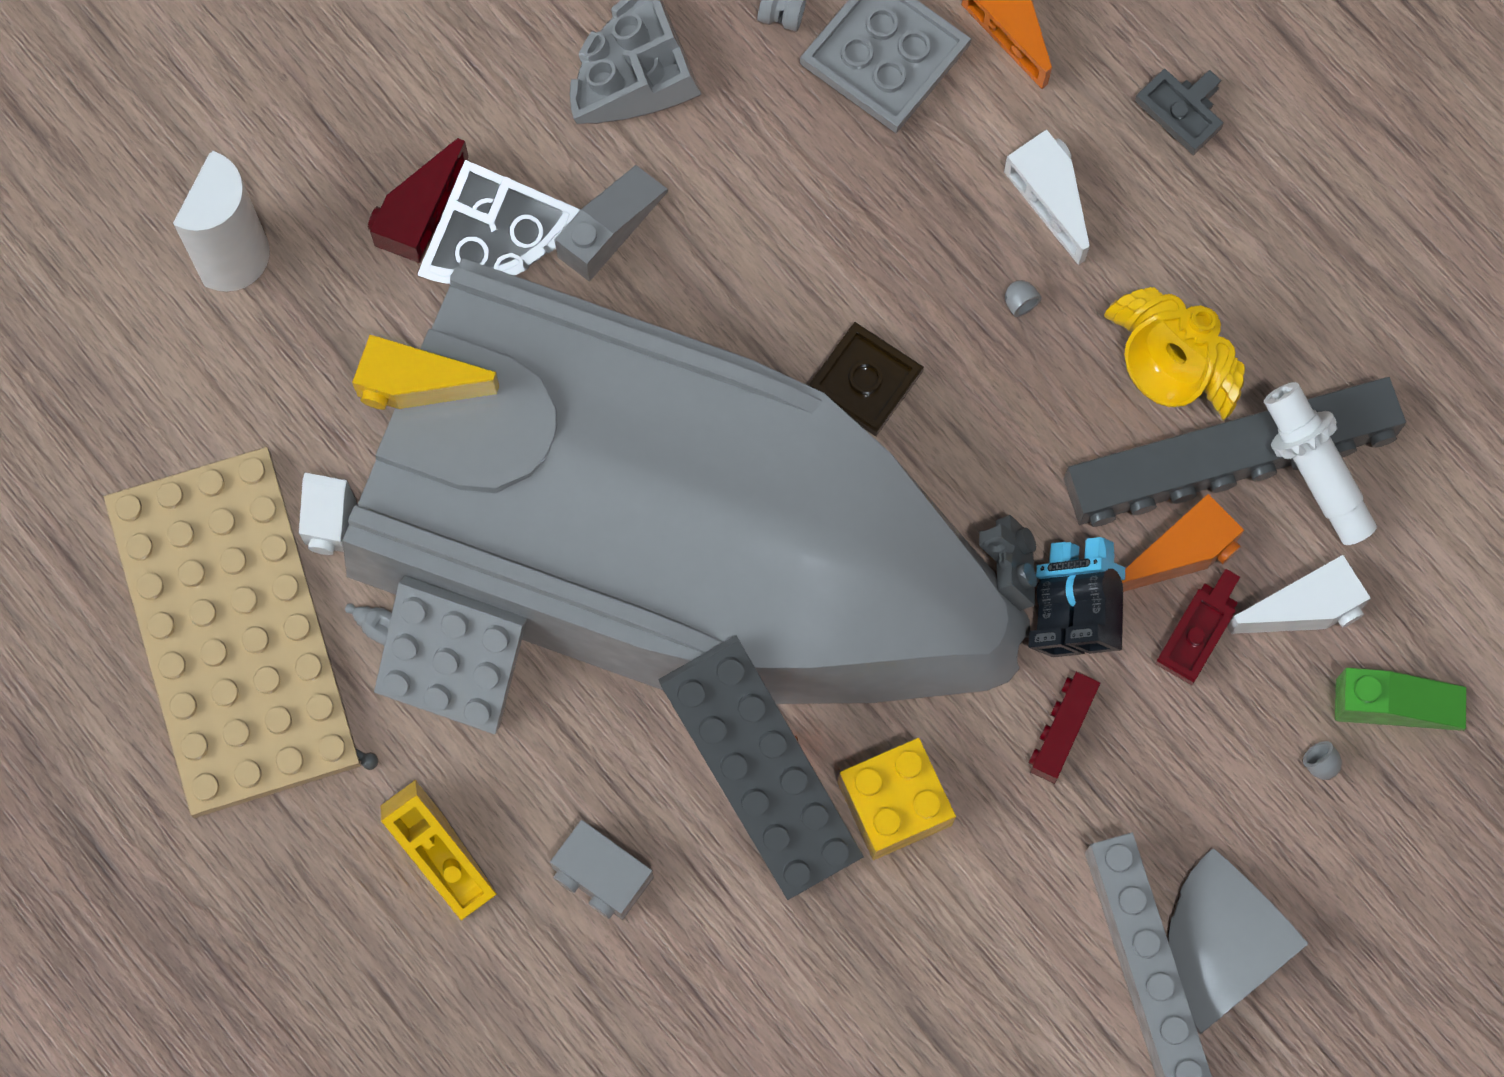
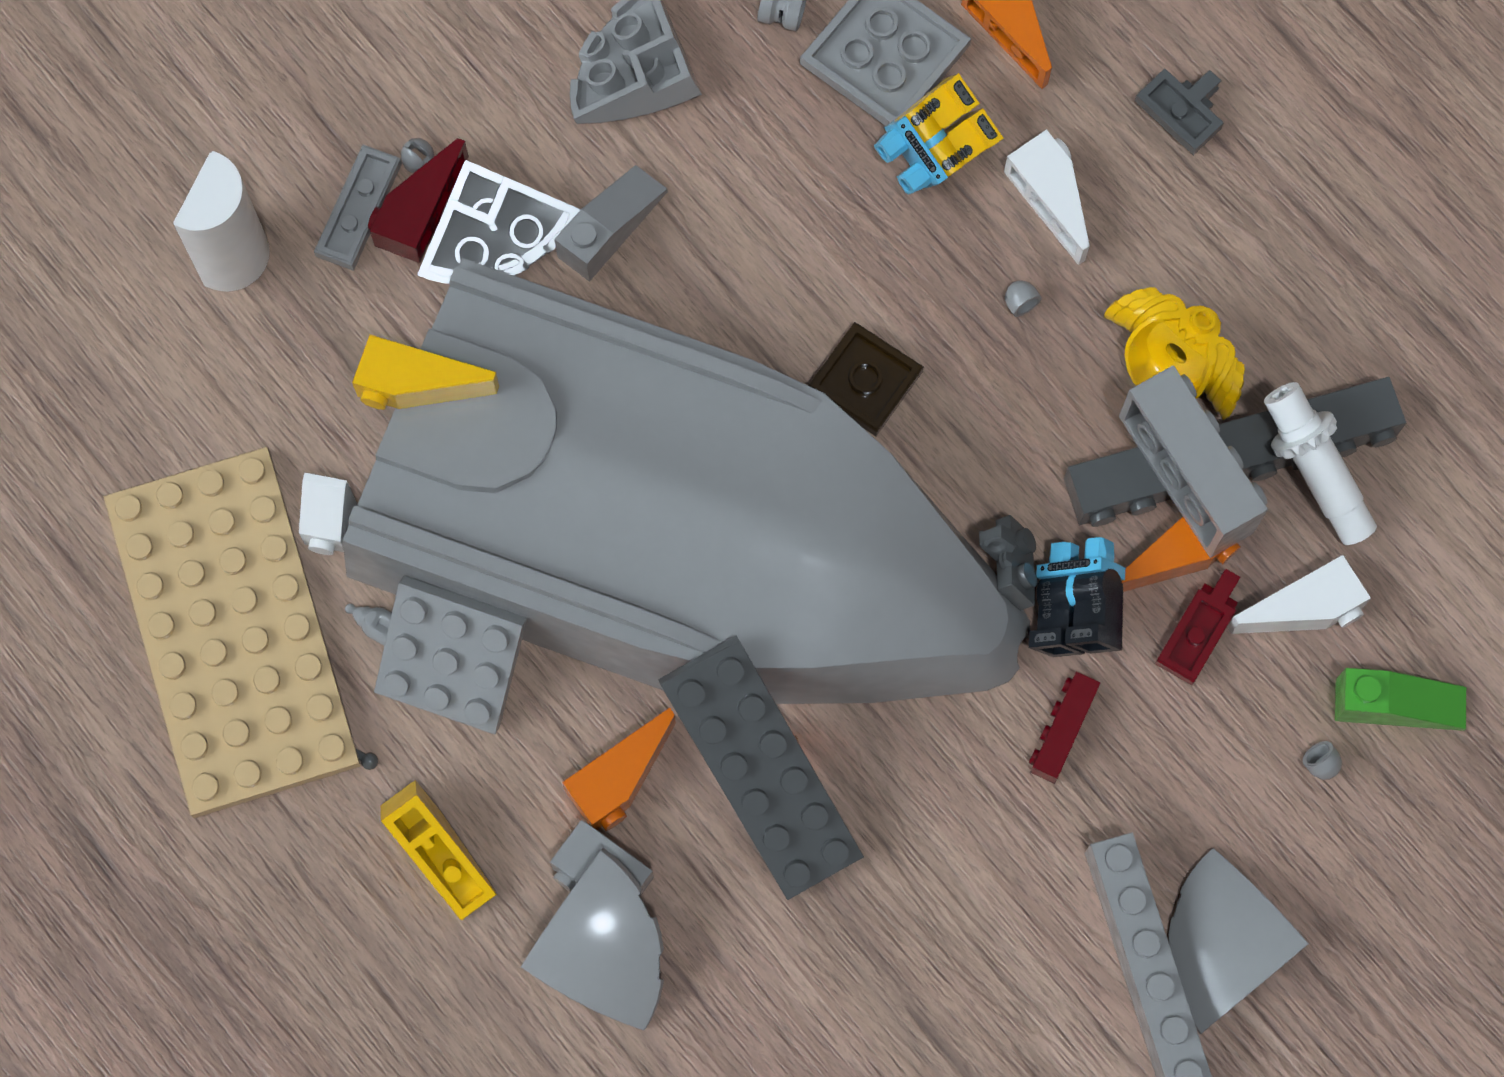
yellow brick [837,738,956,861] -> none
none -> light grey tile [314,145,402,271]
none -> light grey hinge [401,138,434,173]
none -> light grey brick [521,848,664,1030]
none -> orange slope [562,707,676,831]
none -> hips [874,73,1004,194]
none -> light grey brick [1119,365,1268,558]

